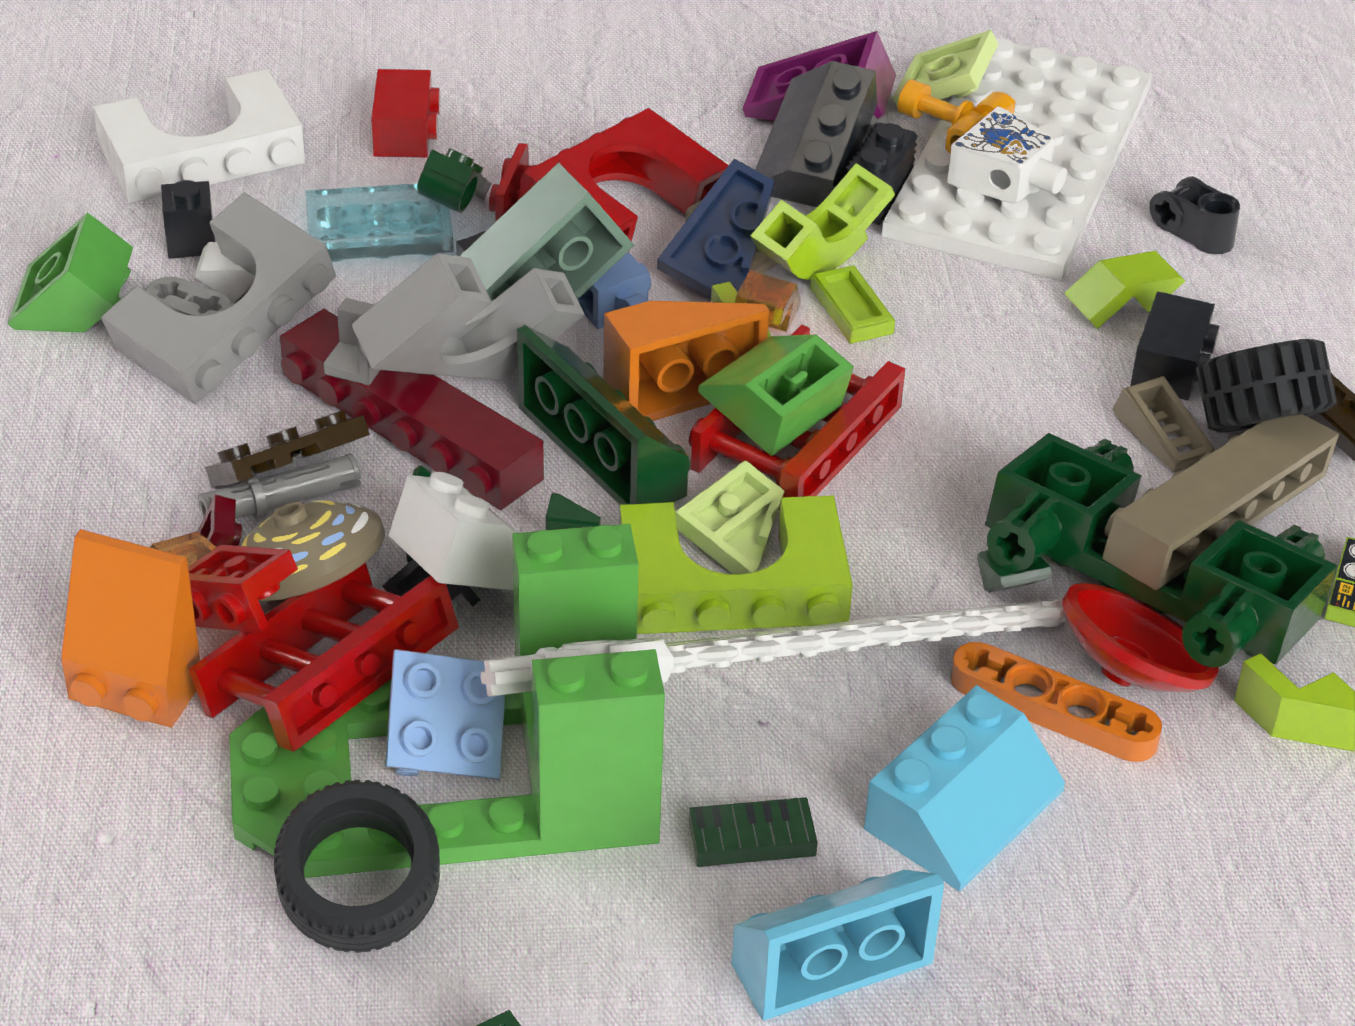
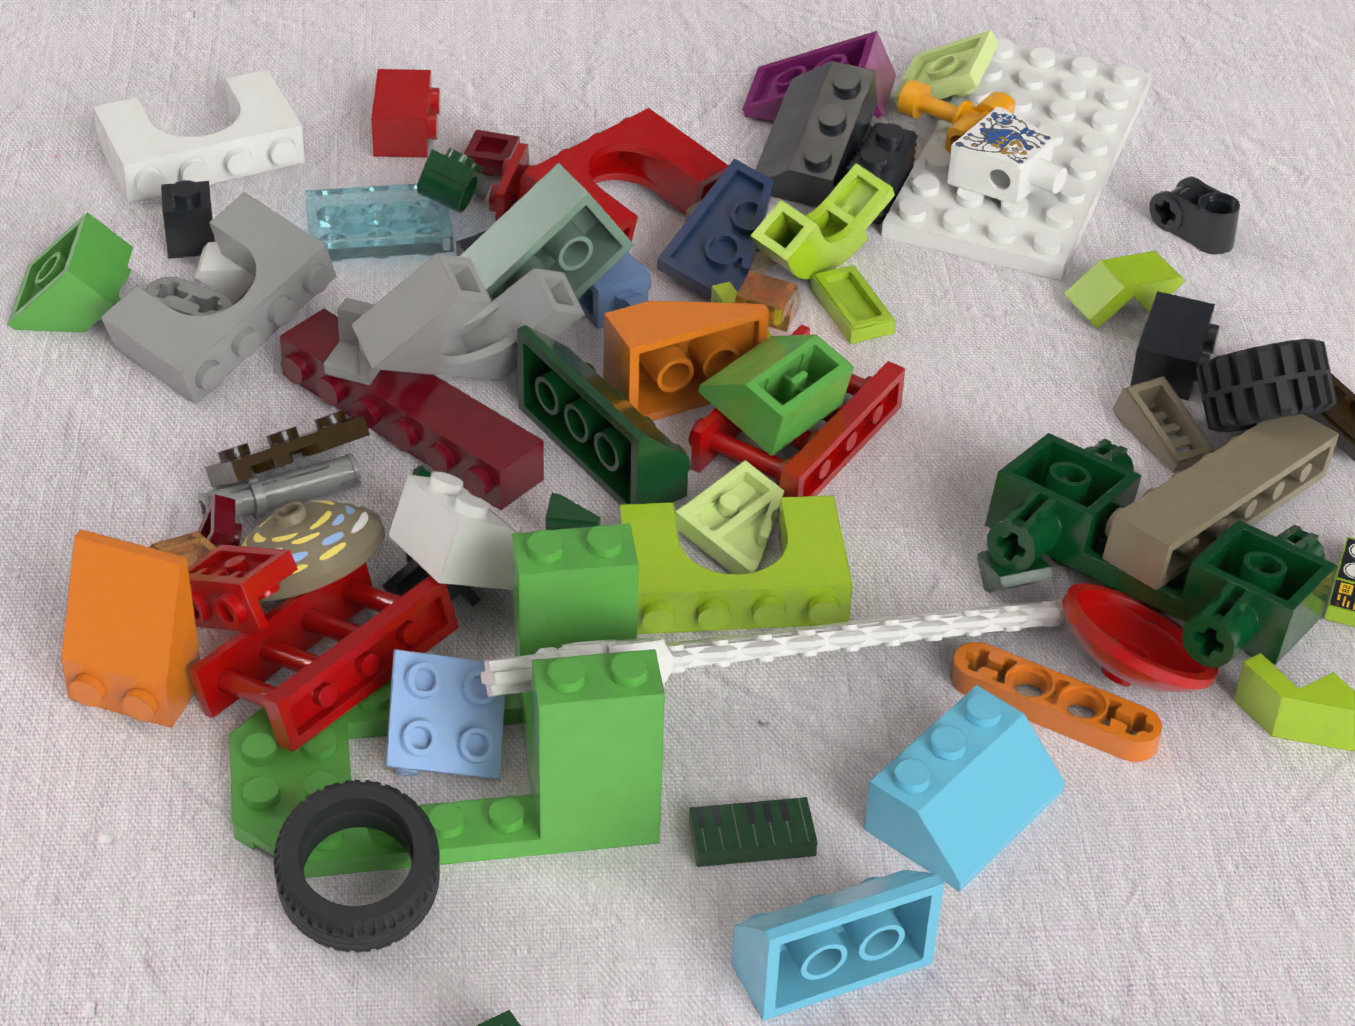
none -> dark red plate [463,130,520,176]

